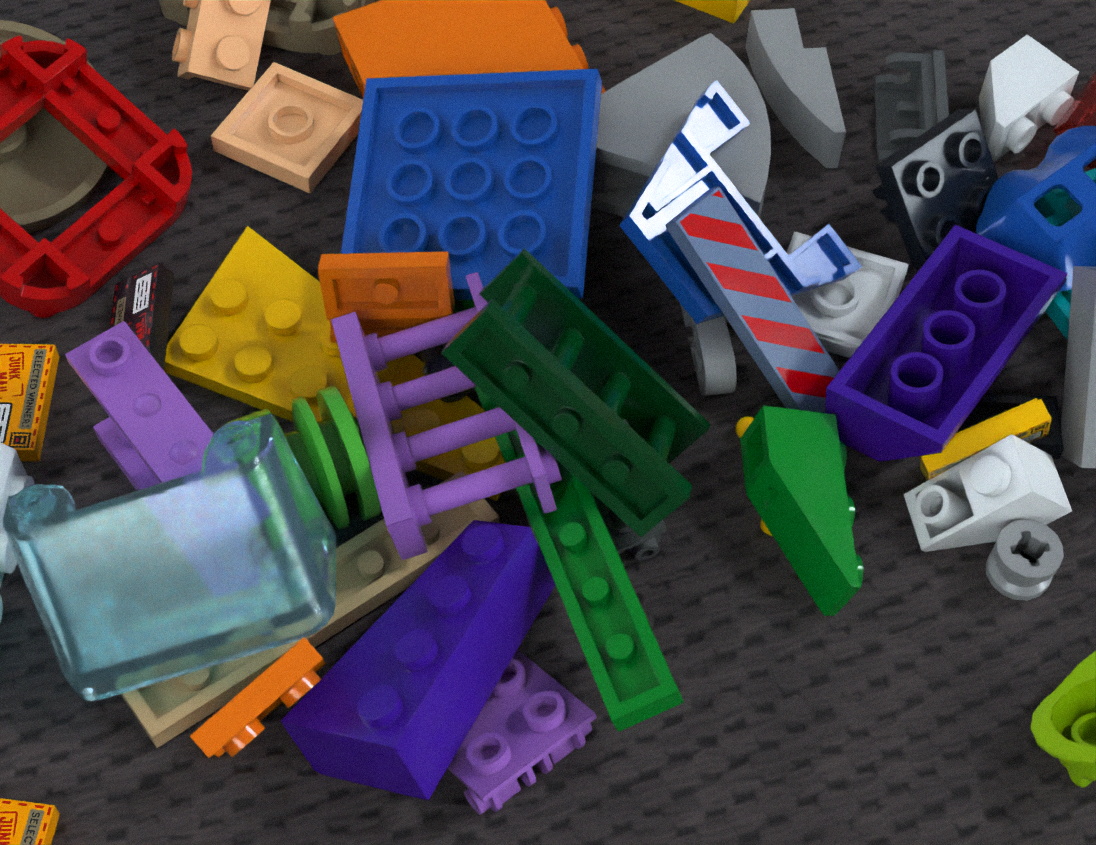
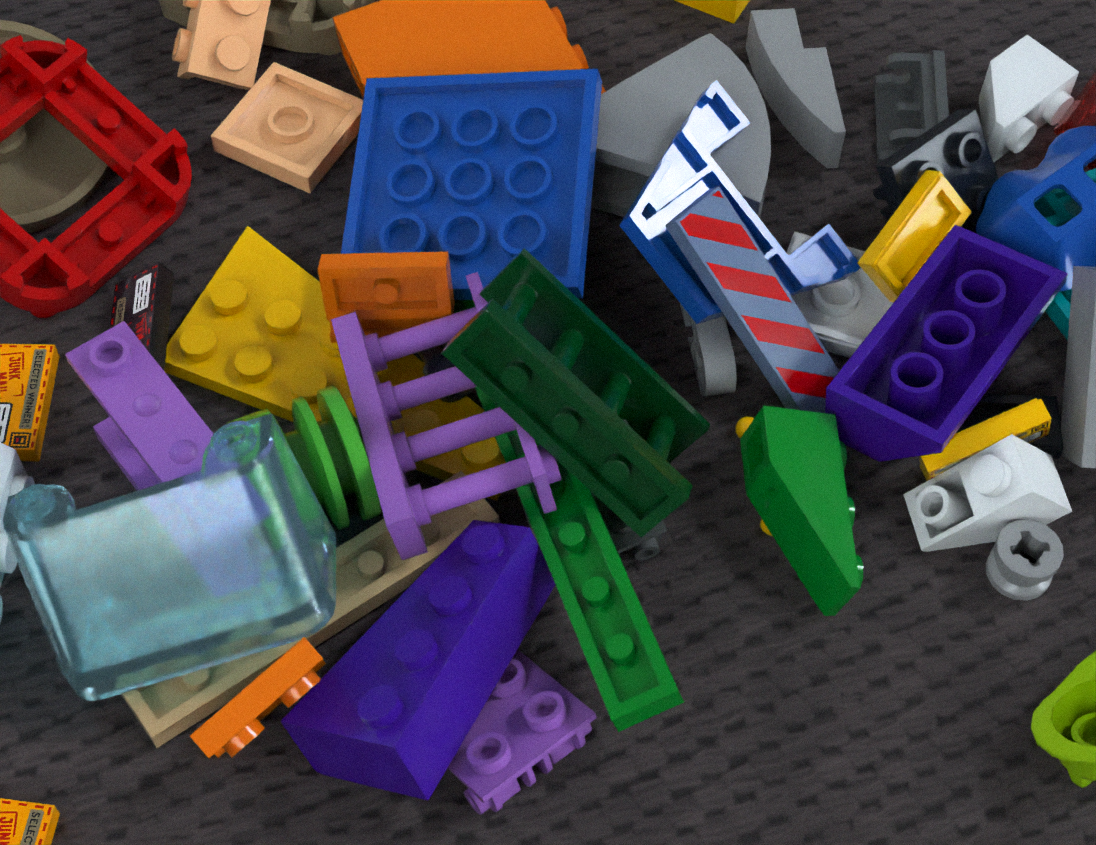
none -> yellow tile [857,170,972,302]

